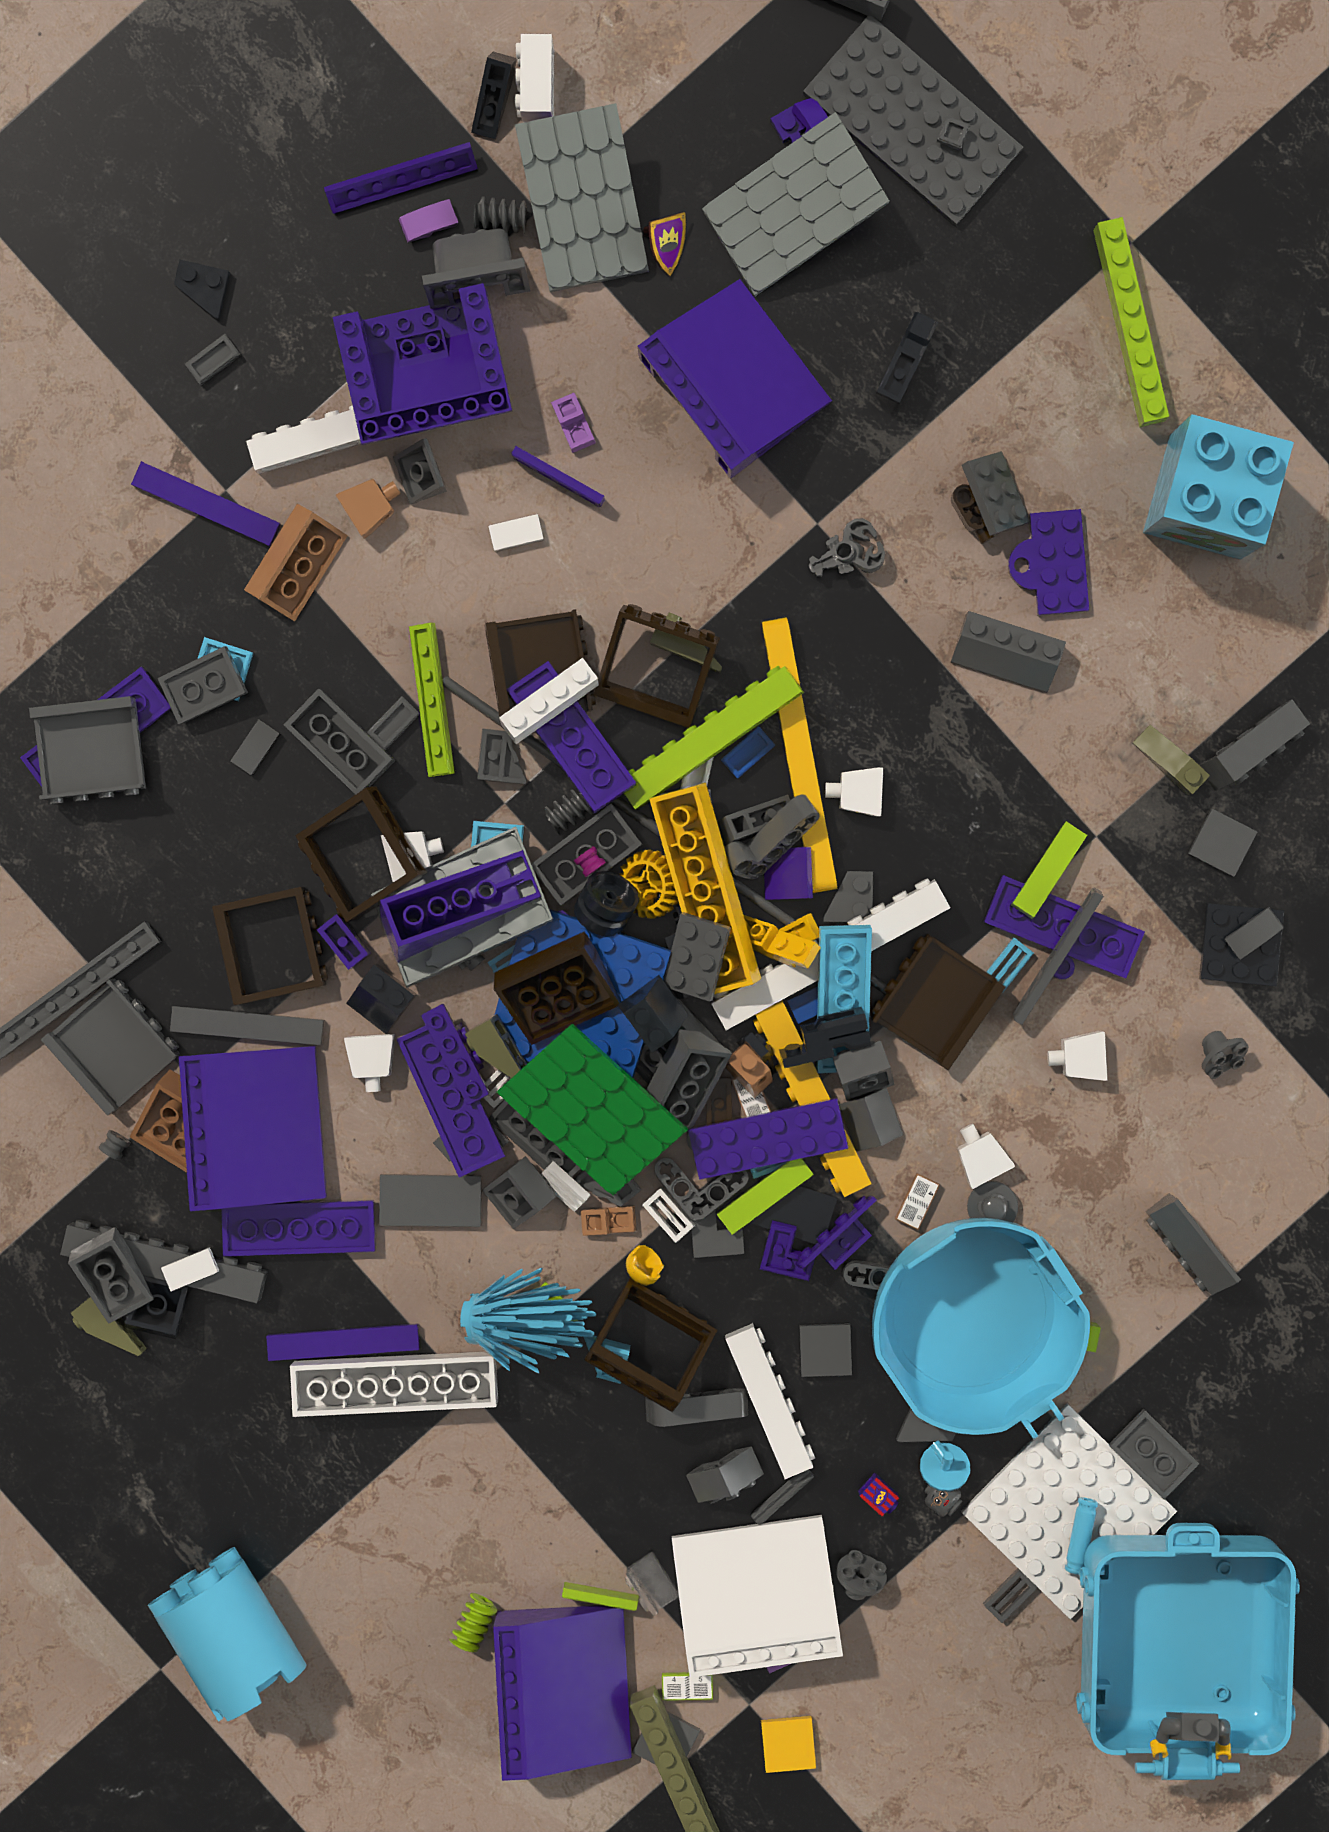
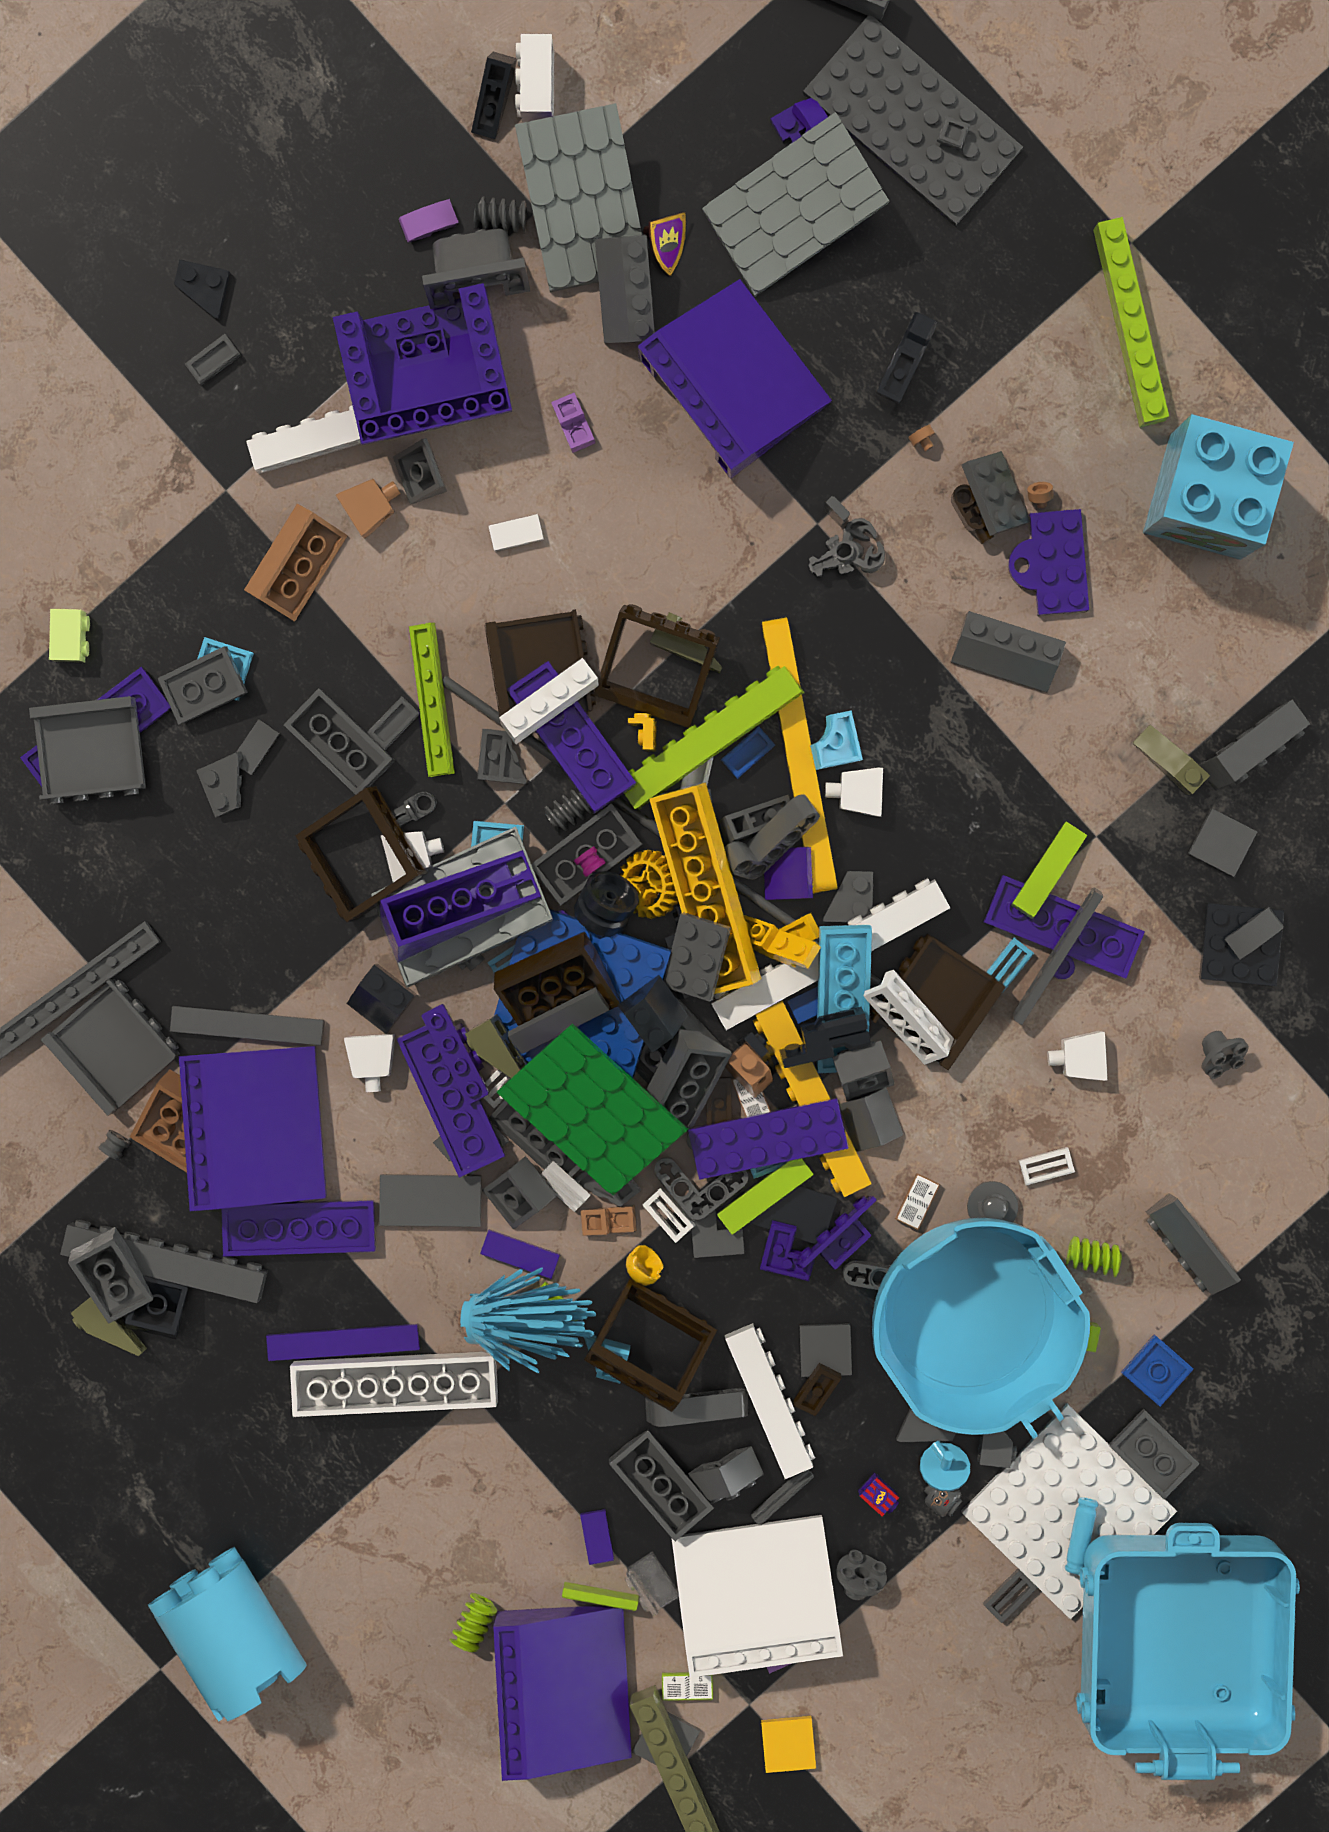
dark purple tile [131,461,281,547] -> none
white tile [161,1247,219,1291] -> none
dark brown window [212,887,329,1005] -> none
dark purple brick [317,914,372,970] -> none
dark purple plate [324,142,478,214] -> none
dark purple tile [511,446,605,507] -> none
white torso [957,1124,1015,1189] -> none
dark grey torso [1150,1712,1231,1760] -> none
none -> yellowish green brick [49,609,90,663]
none -> dark grey wing [196,752,242,817]
none -> dark grey connector [391,792,437,826]
none -> dark purple tile [480,1229,560,1279]
none -> dark grey tile [508,987,609,1054]
none -> dark purple tile [580,1509,614,1565]
none -> dark grey slope [595,235,655,343]
none -> dark grey slope [609,1430,714,1542]
none -> yellow bracket [628,713,657,752]
none -> dark brown plate [793,1363,842,1416]
none -> medium azure tile [810,711,863,770]
none -> dark grey tile [823,496,850,527]
none -> white fence [863,970,954,1065]
none -> medium nougat tile [908,424,935,451]
none -> dark grey slope [977,1431,1017,1468]
none -> white tile [1018,1147,1075,1185]
none -> medium nougat tile [1027,482,1054,508]
none -> lime piece [1066,1236,1122,1277]
none -> blue tile [1121,1334,1193,1407]

